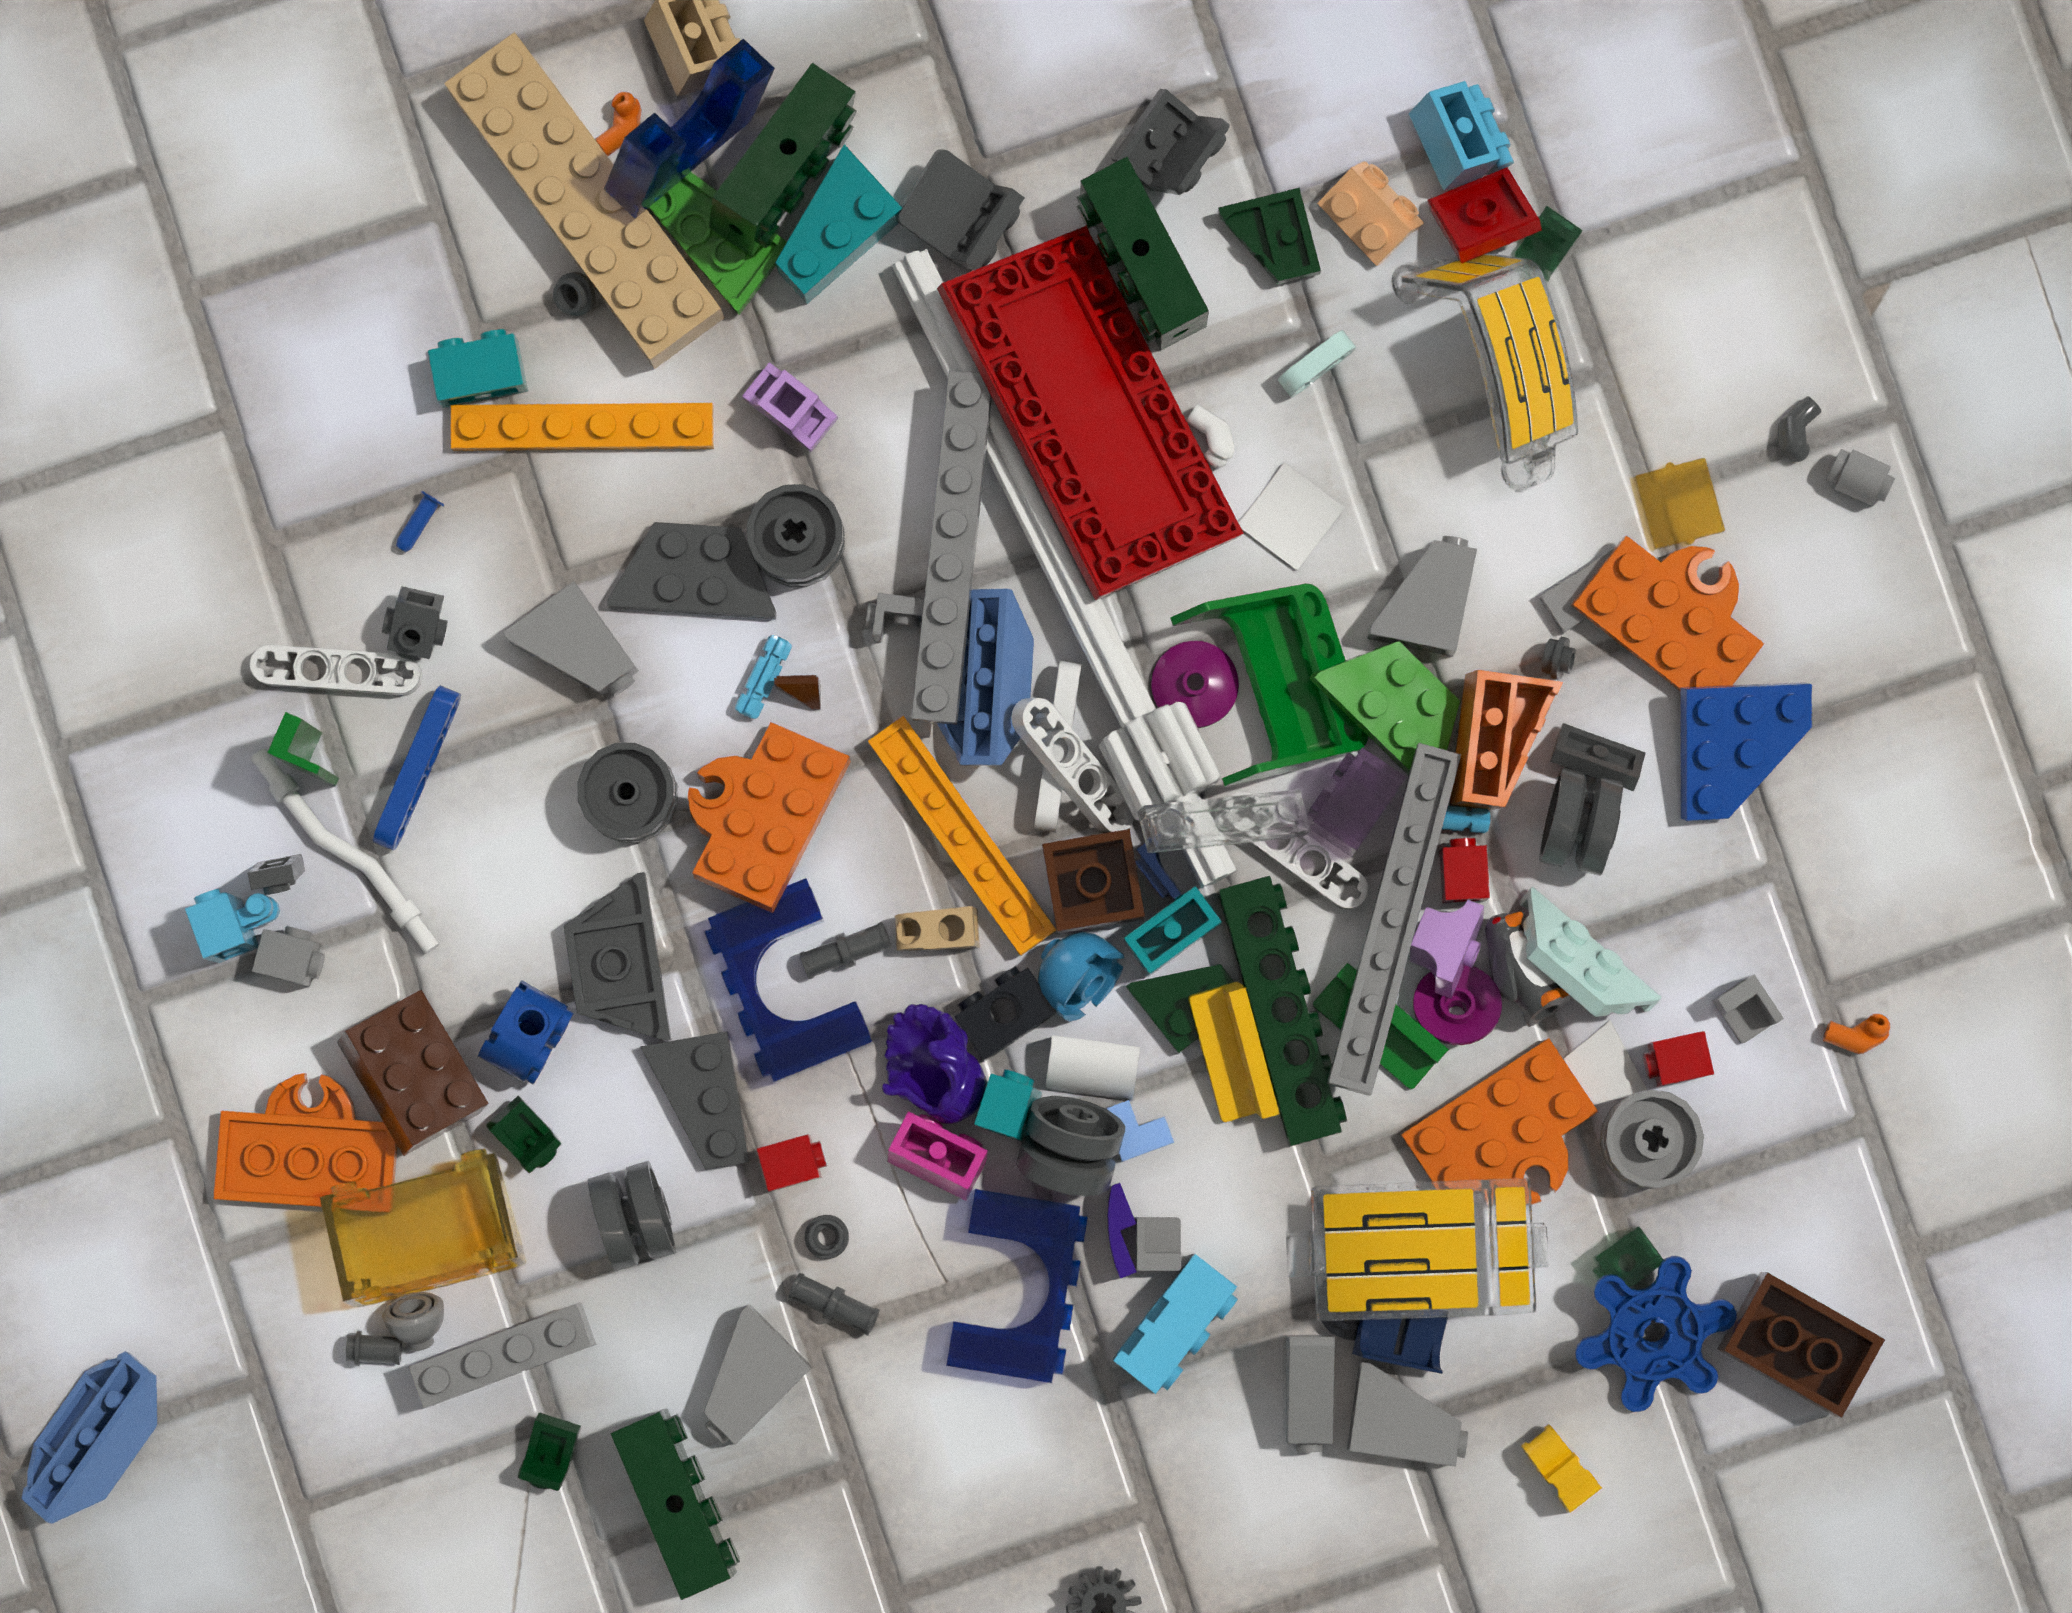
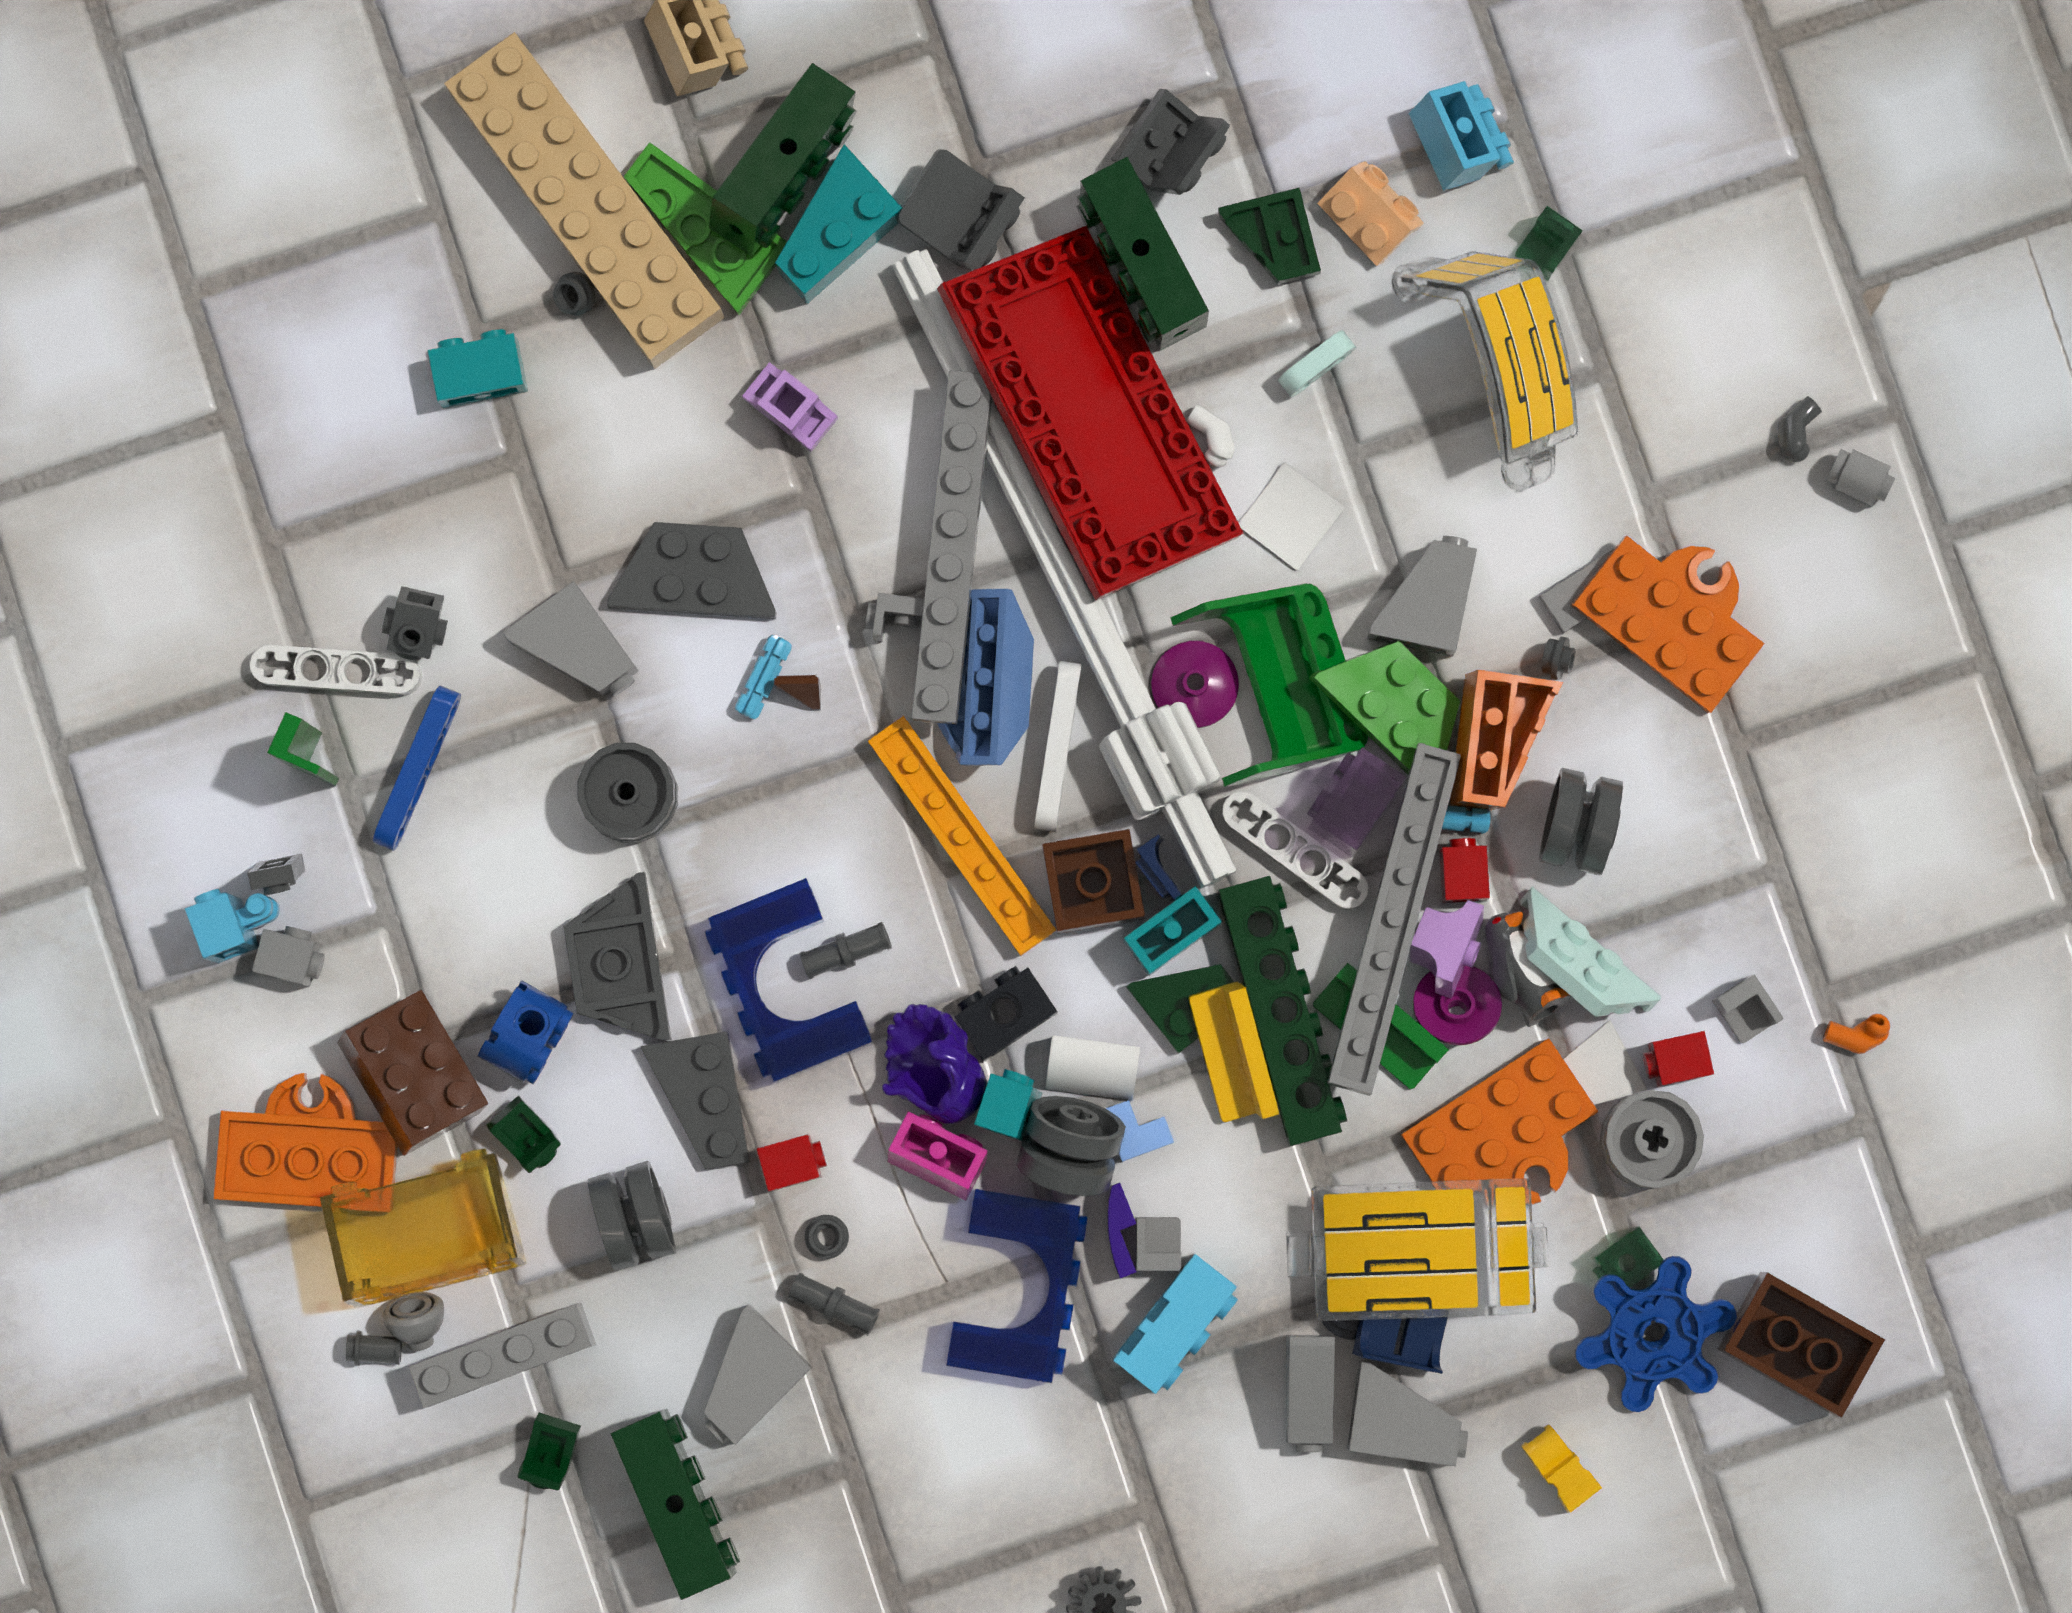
medium blue wedge [21,1351,157,1524] -> none
white bar [251,748,439,954] -> none
blue piece [396,491,444,552] -> none
light orange plate [451,403,714,451] -> none
orange arm [595,92,642,156] -> none
clear blue arch [604,39,775,219] -> none
orange plate [688,722,851,913] -> none
dark grey wheel [747,484,845,587] -> none
tan leg [895,906,980,951] -> none
white beam [1011,698,1134,833] -> none
dark azure cylinder [1038,932,1125,1022] -> none
clear plate [1137,789,1311,853] -> none
red plate [1427,167,1542,263] -> none
dark grey plate [1550,723,1646,792] -> none
clear yellow piece [1635,458,1725,550] -> none
blue plate [1681,682,1812,821] -> none

